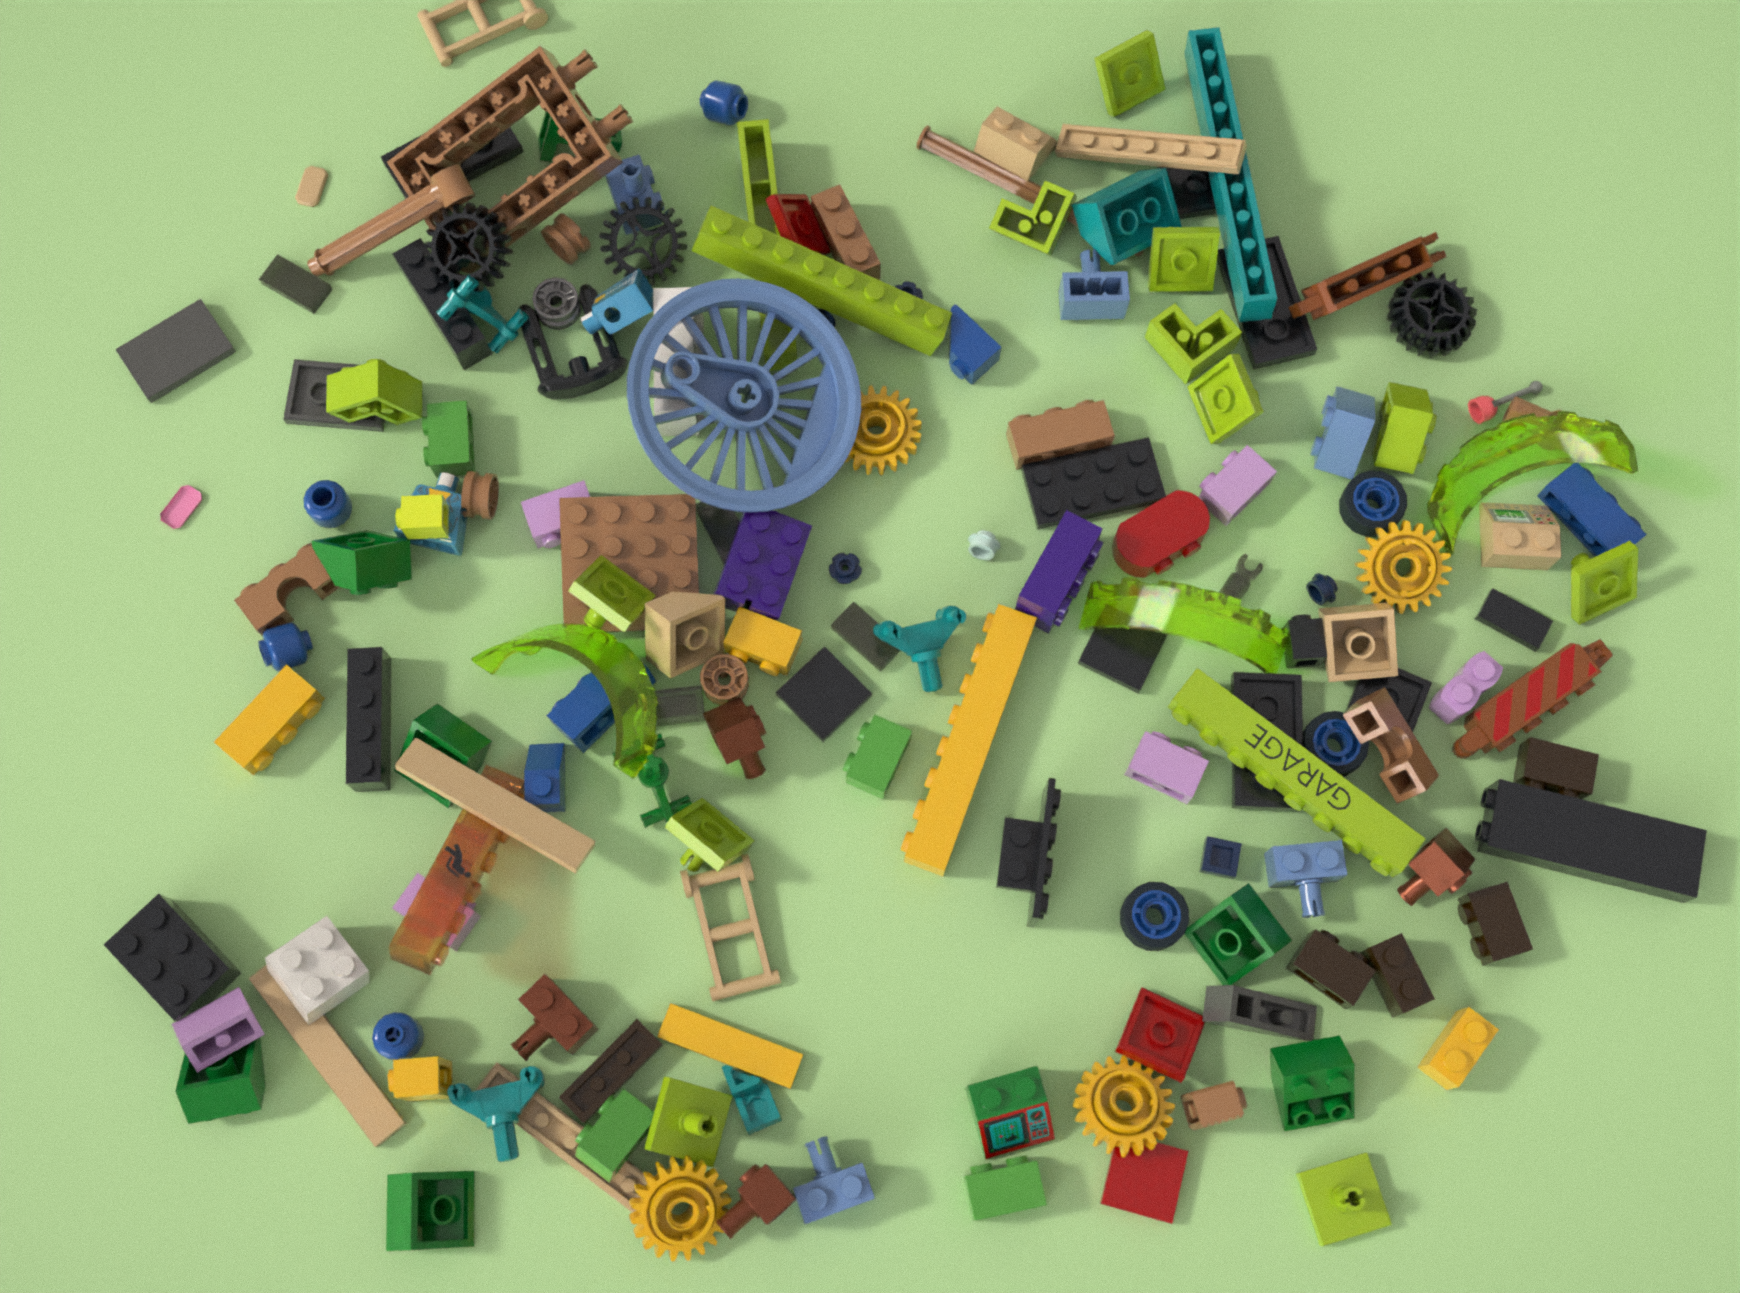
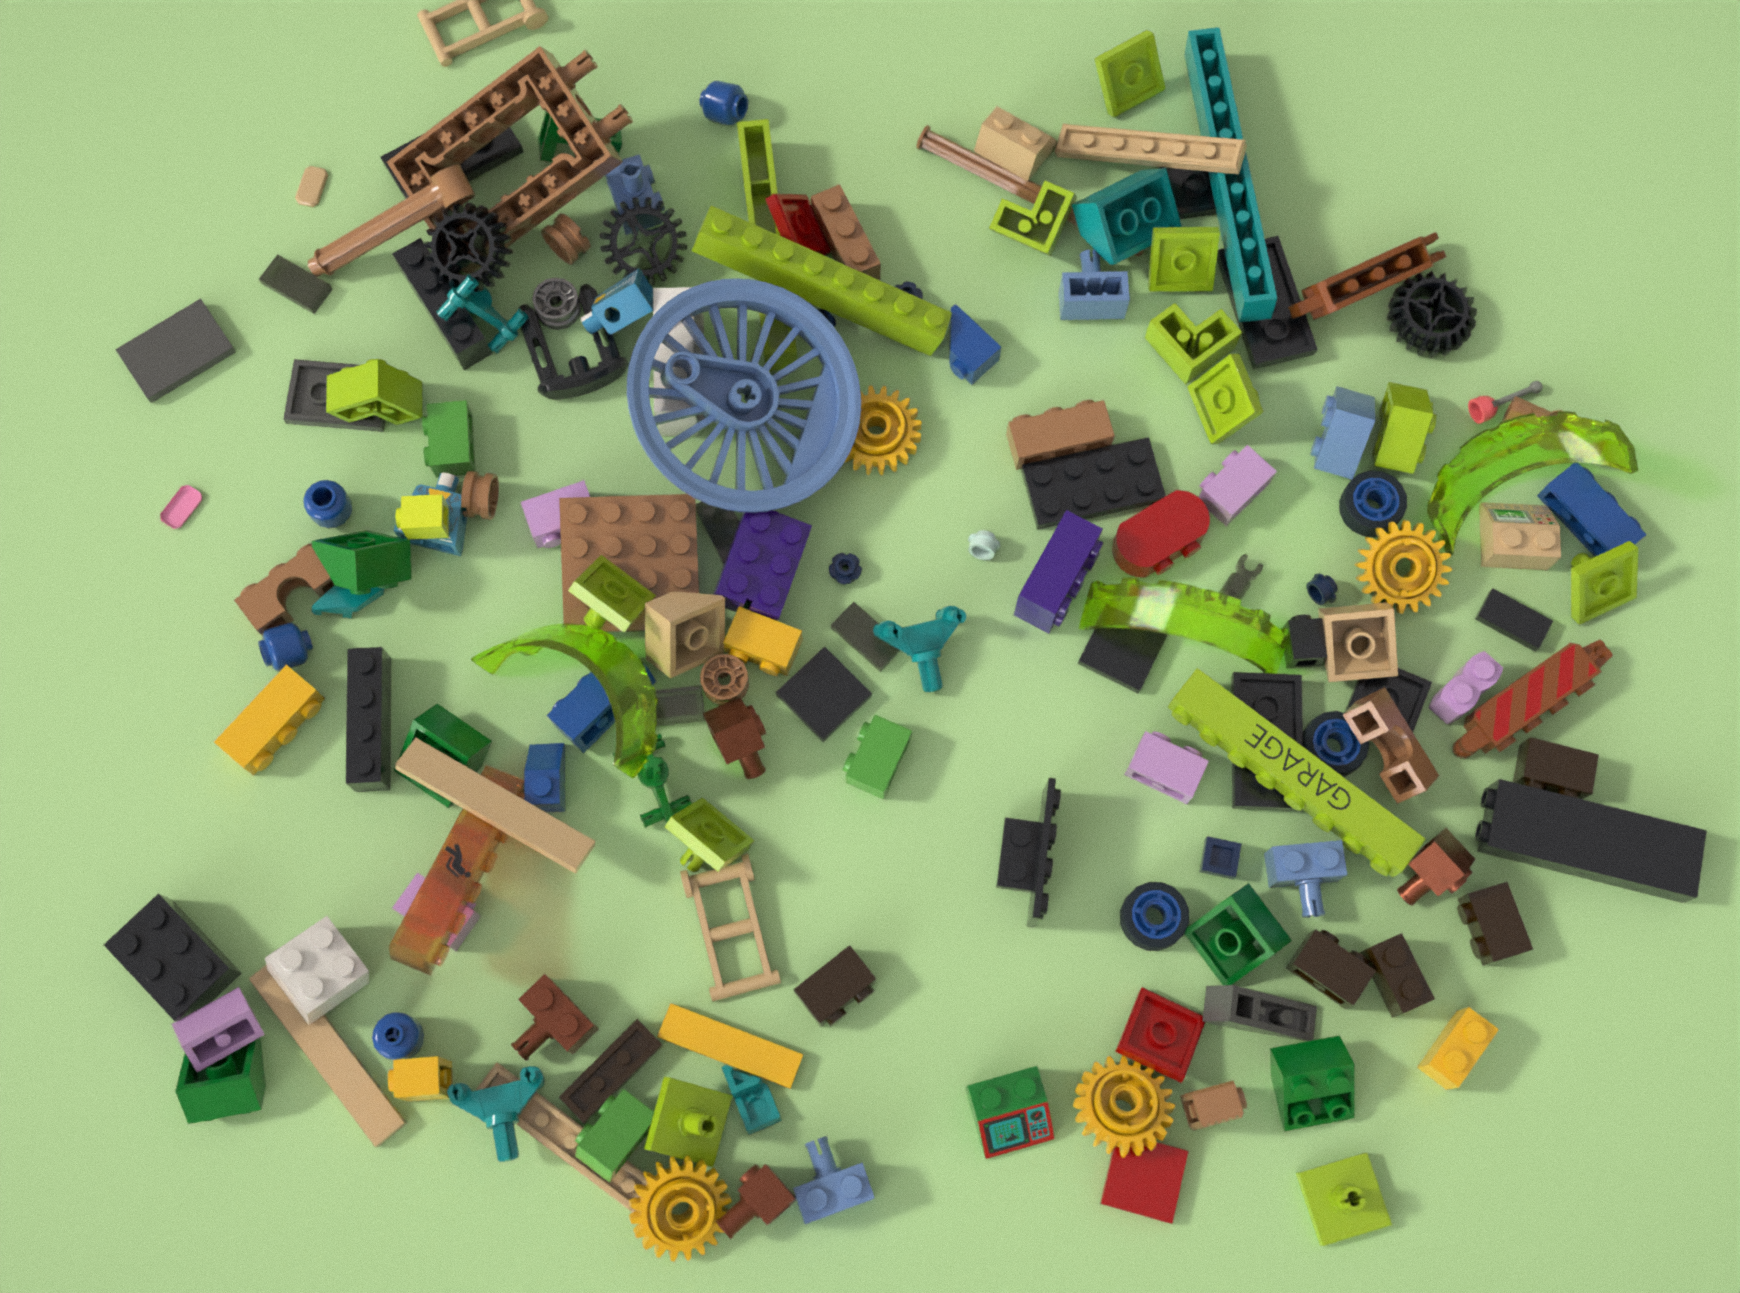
green slope [386,1171,474,1251] -> none
yellow brick [900,604,1037,876] -> none
bright green brick [963,1155,1047,1221] -> none
none -> teal slope [311,585,384,619]
none -> dark brown brick [793,945,876,1027]

